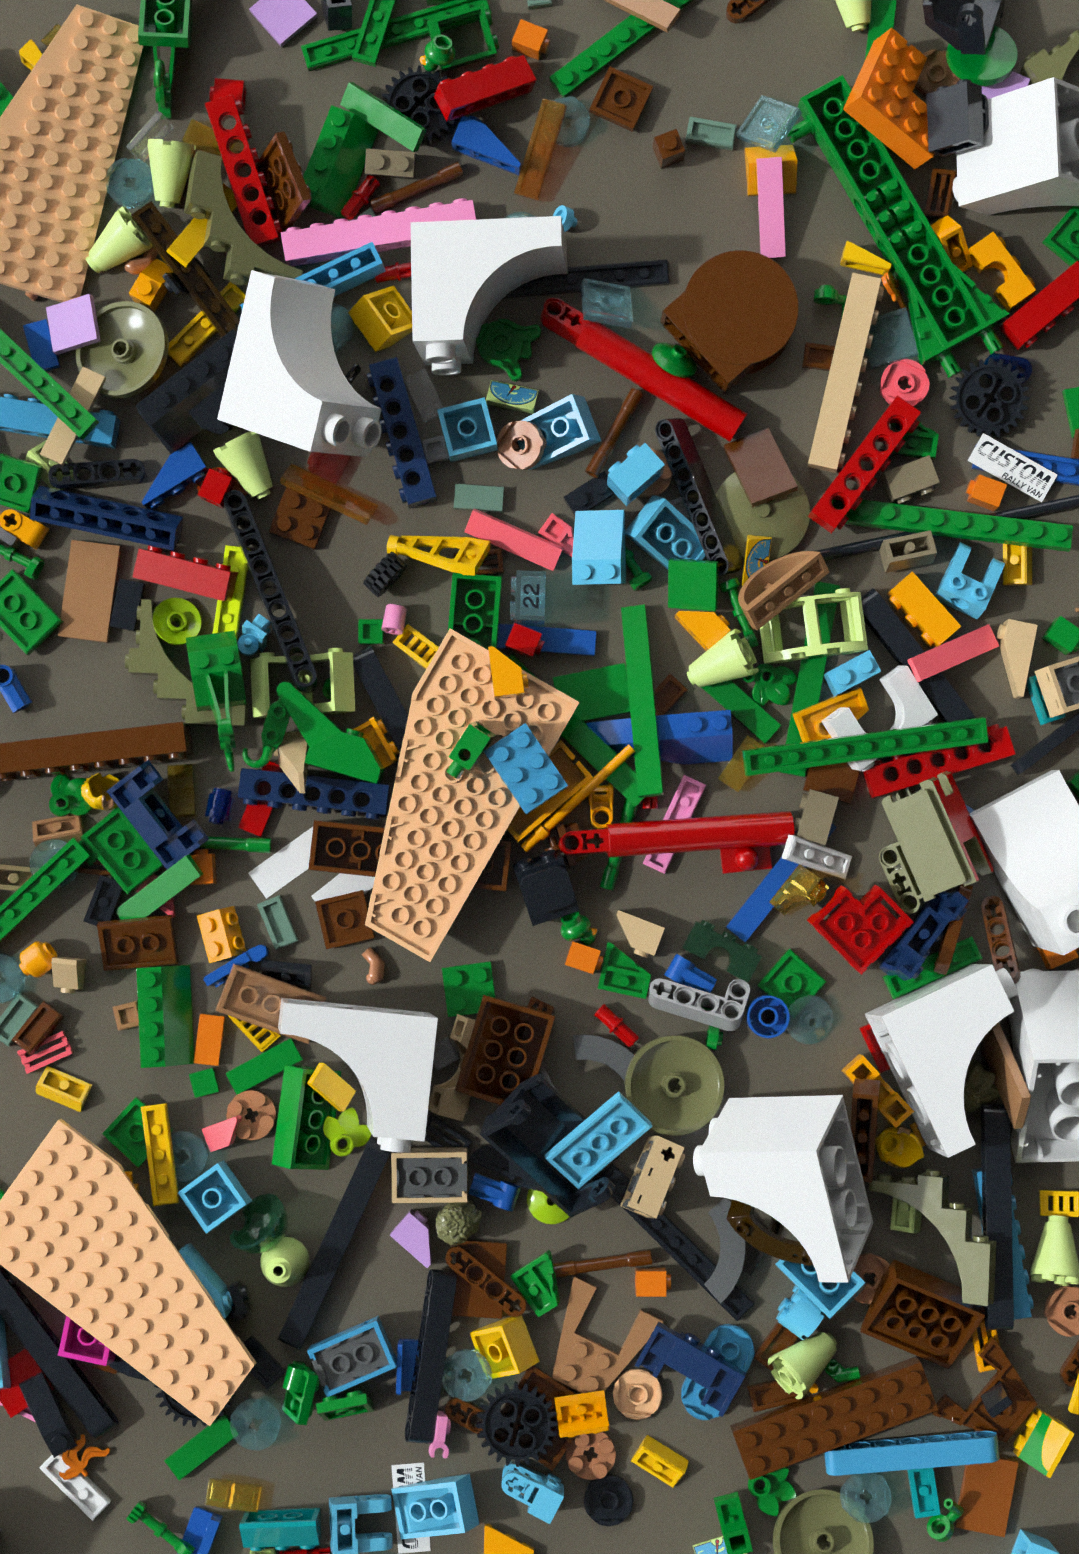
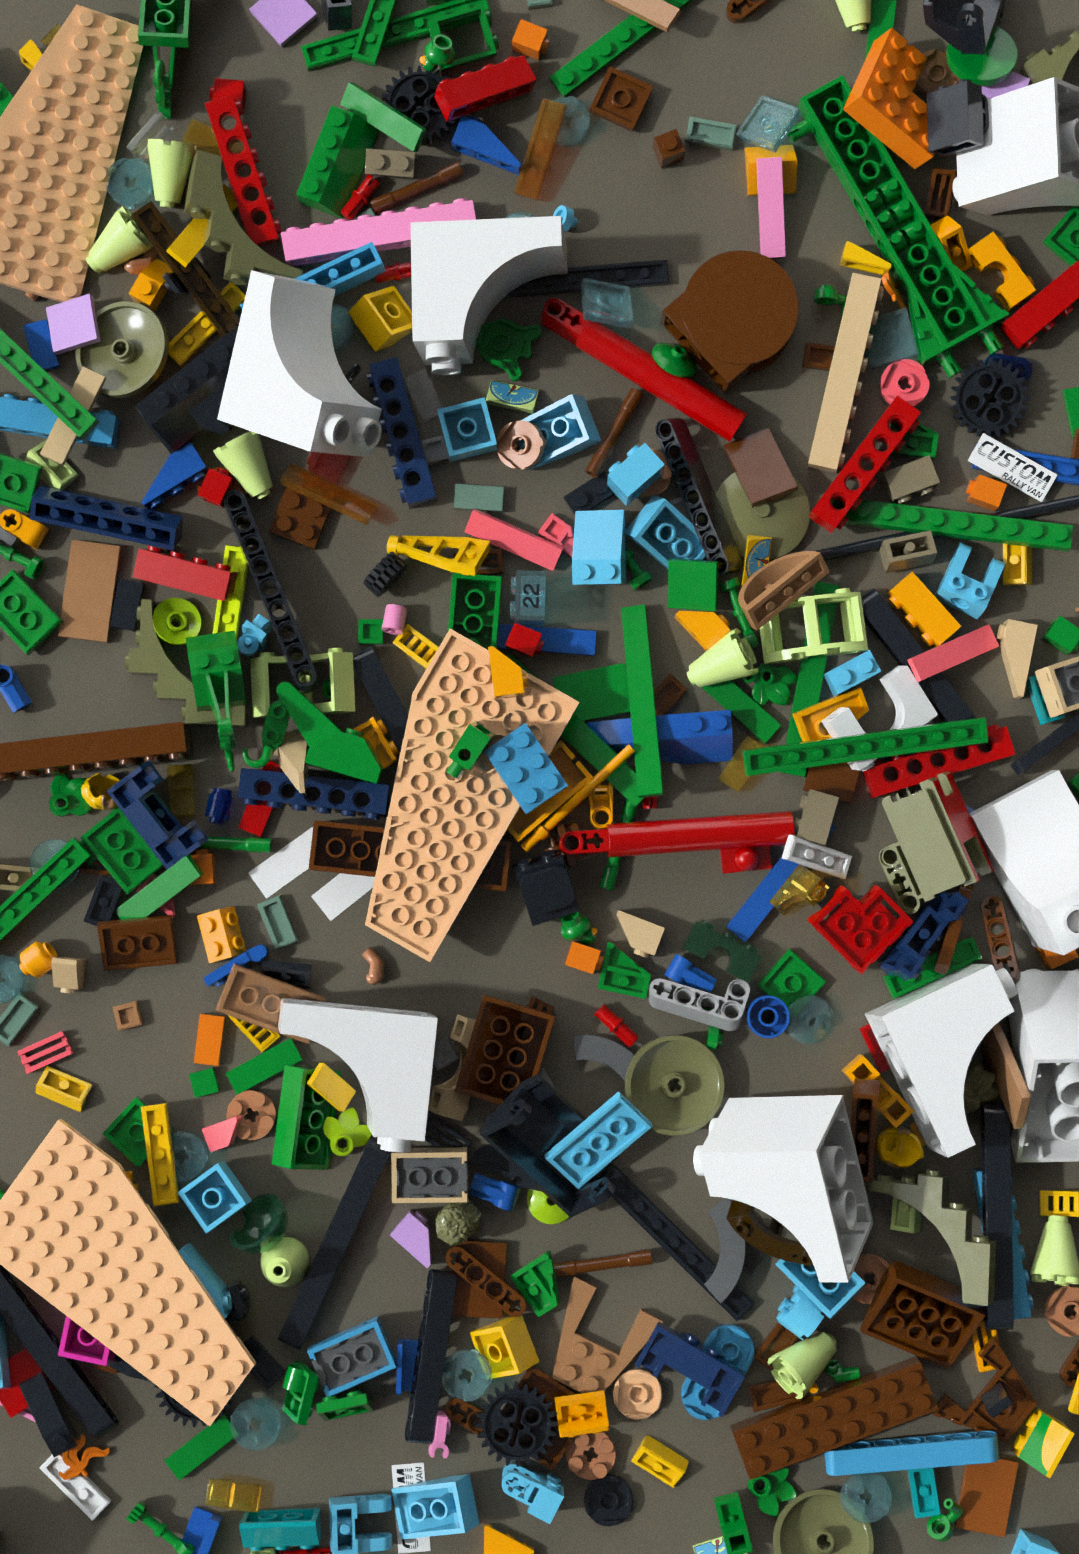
reddish brown tile [11,1001,64,1056] -> none
medium nougat slope [32,814,85,851] -> none
black beam [48,459,145,489] -> none
green slope [136,965,195,1068] -> none
reddish brown plate [256,131,311,232] -> none
reddish brown plate [315,890,375,949] -> none
green plate [442,961,495,1017] -> none
tan piece [620,1135,685,1218] -> none
orange brick [635,1268,671,1297] -> none
bright pink tile [642,775,706,874] -> none

